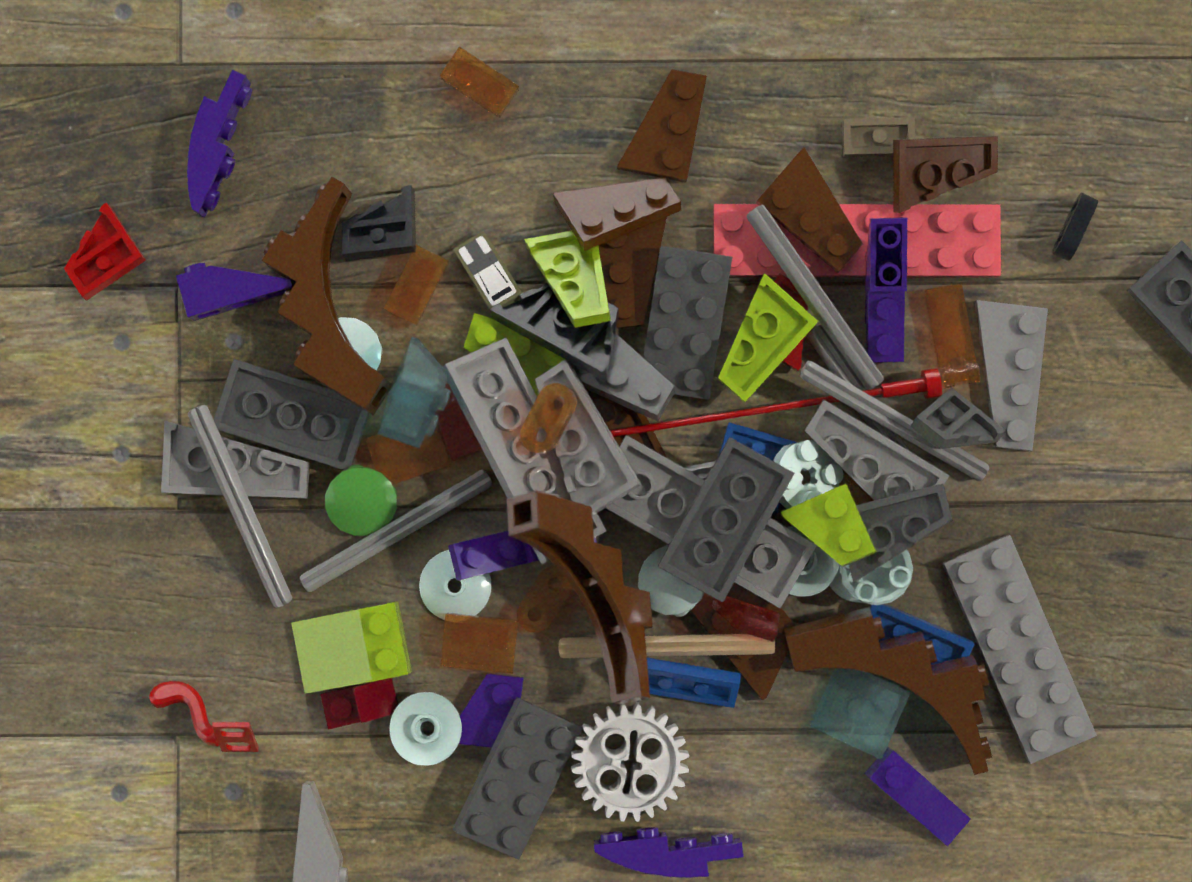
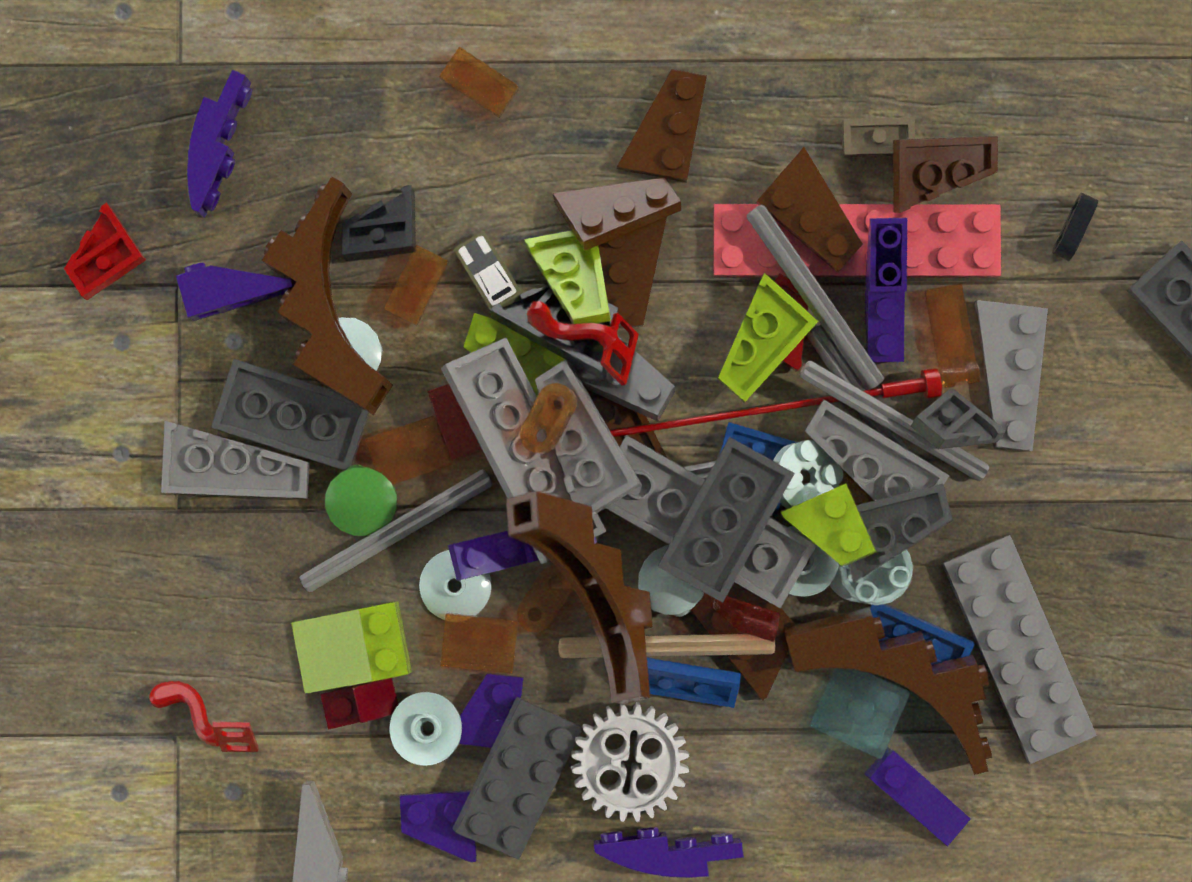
light grey axle [188,405,292,608] -> none
clear light blue slope [378,337,450,448] -> none
dark grey plate [643,246,732,400] -> none
none -> dark purple wing [399,790,477,862]
none -> red piece [527,301,639,386]

